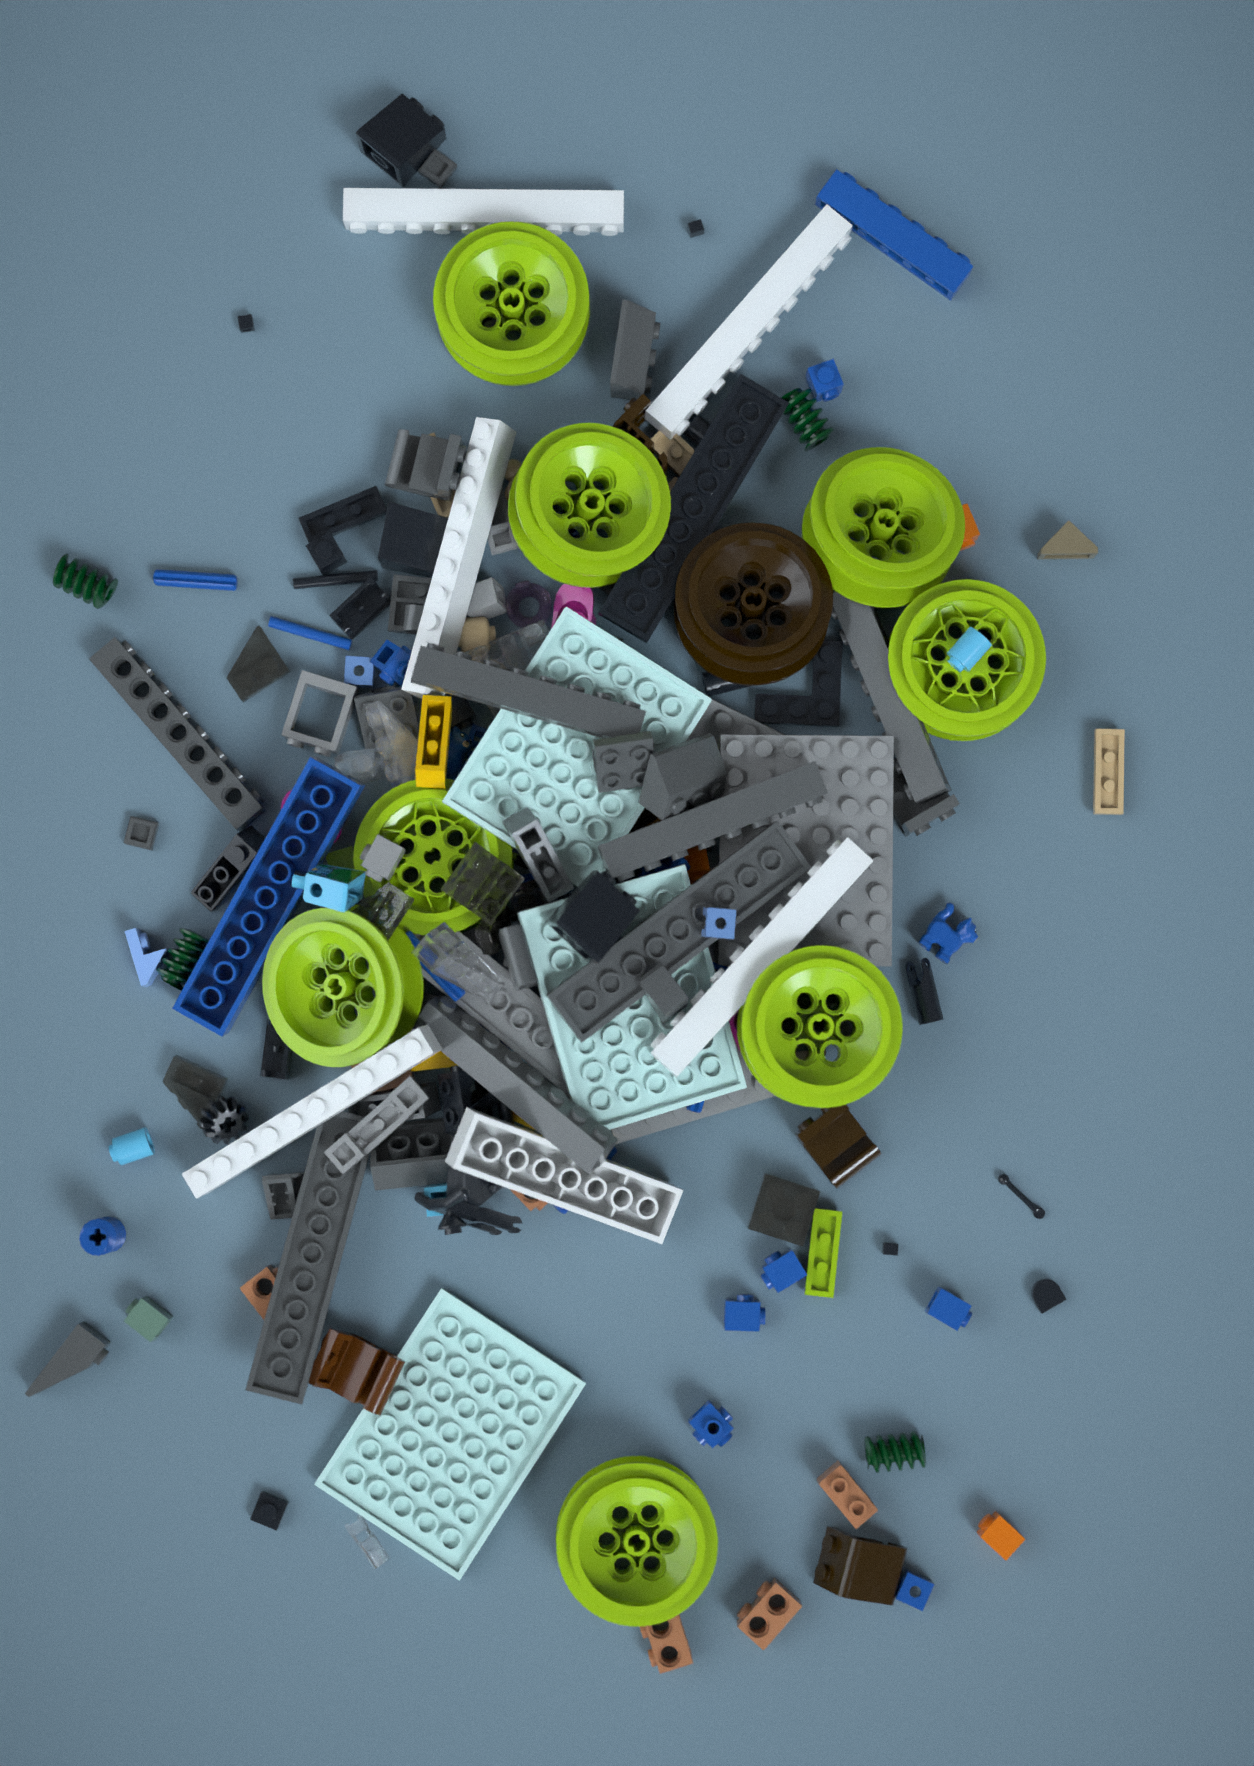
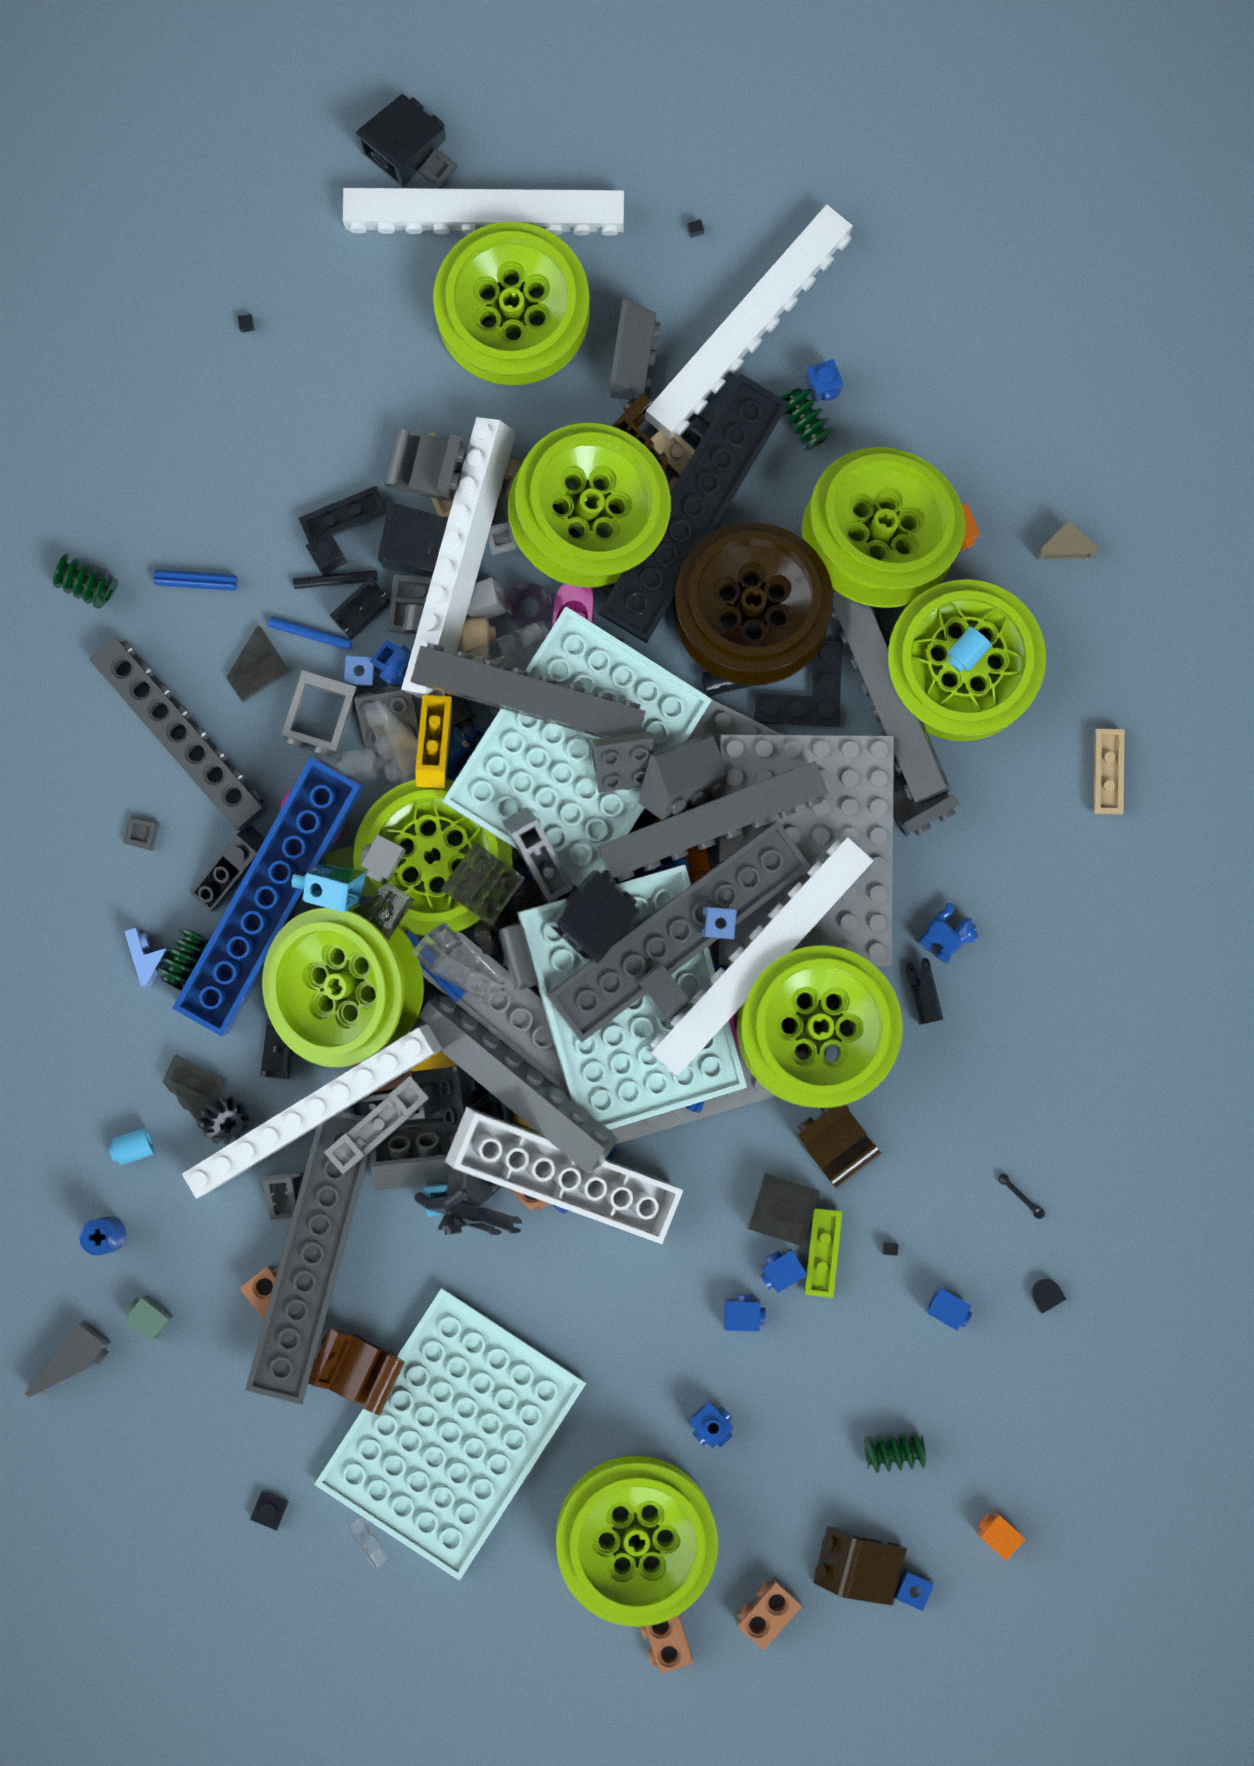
blue brick [815,169,973,301] -> none
nougat brick [816,1461,878,1529] -> none

